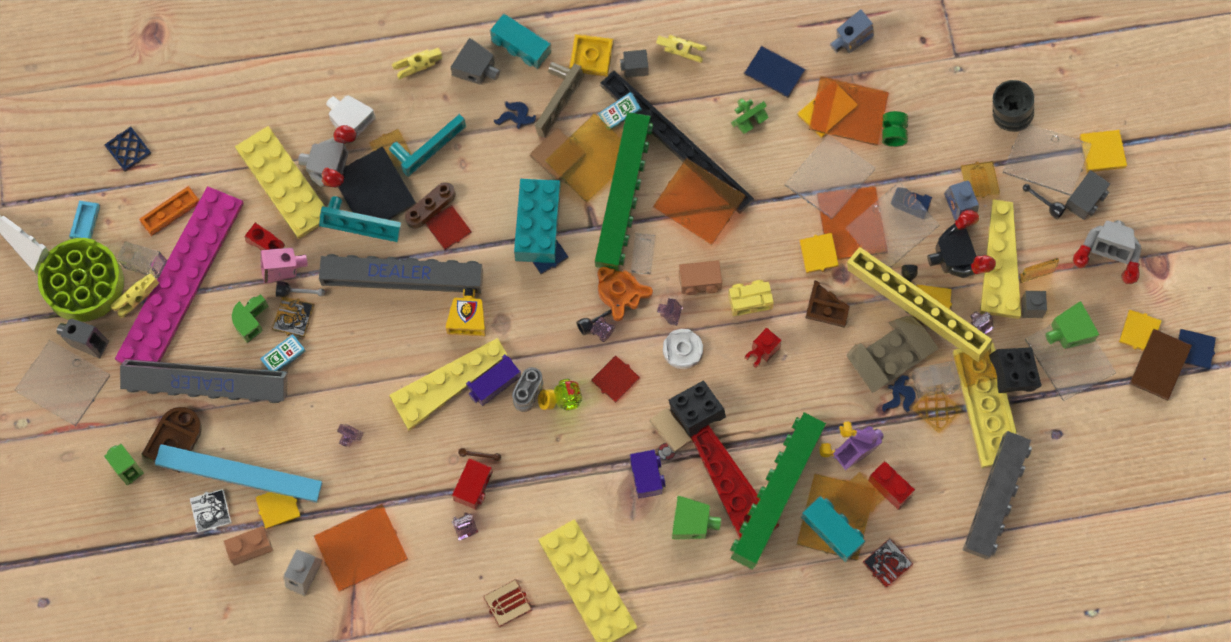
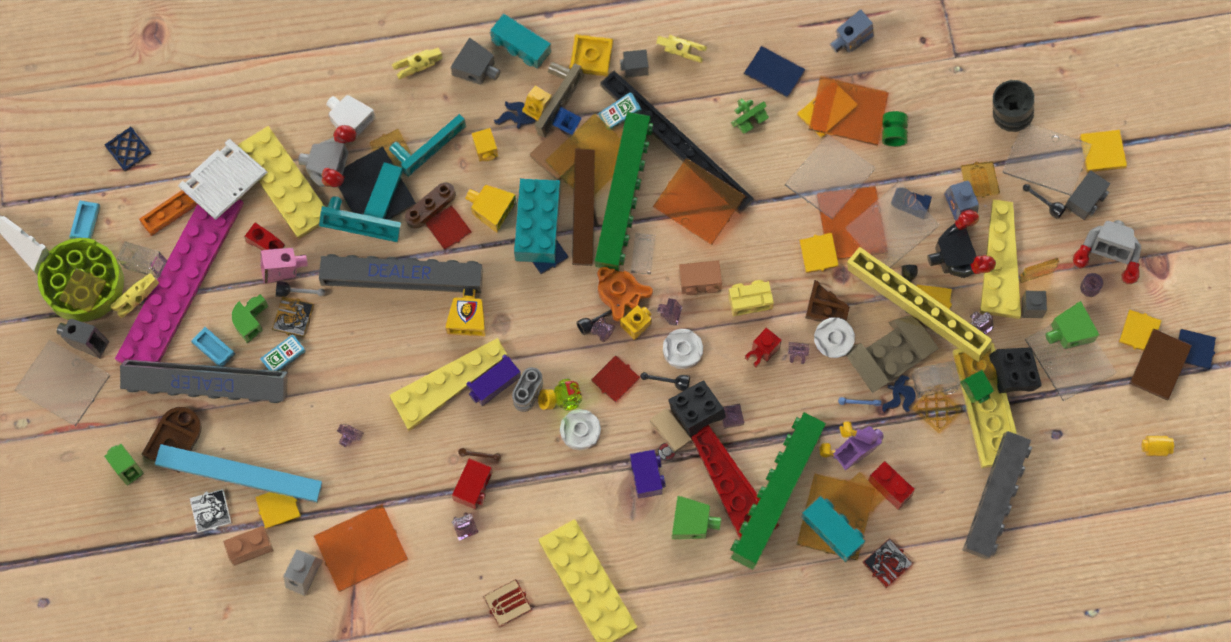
none -> clear yellow piece [59,269,106,313]
none -> white window [178,139,268,220]
none -> medium azure tile [191,327,235,367]
none -> teal tile [363,162,403,219]
none -> yellow torso [465,185,516,232]
none -> yellow brick [471,128,498,162]
none -> yellow brick [522,85,552,121]
none -> blue brick [552,107,582,135]
none -> white tile [560,409,601,450]
none -> reddish brown tile [572,148,595,266]
none -> yellow brick [620,305,652,340]
none -> black hinge [640,372,690,391]
none -> tile [722,403,744,429]
none -> tile [788,342,809,364]
none -> white tile [814,318,855,358]
none -> medium blue hinge [838,397,881,406]
none -> green brick [960,370,994,404]
none -> wheel [1080,273,1103,297]
none -> yellow brick [1141,435,1174,456]

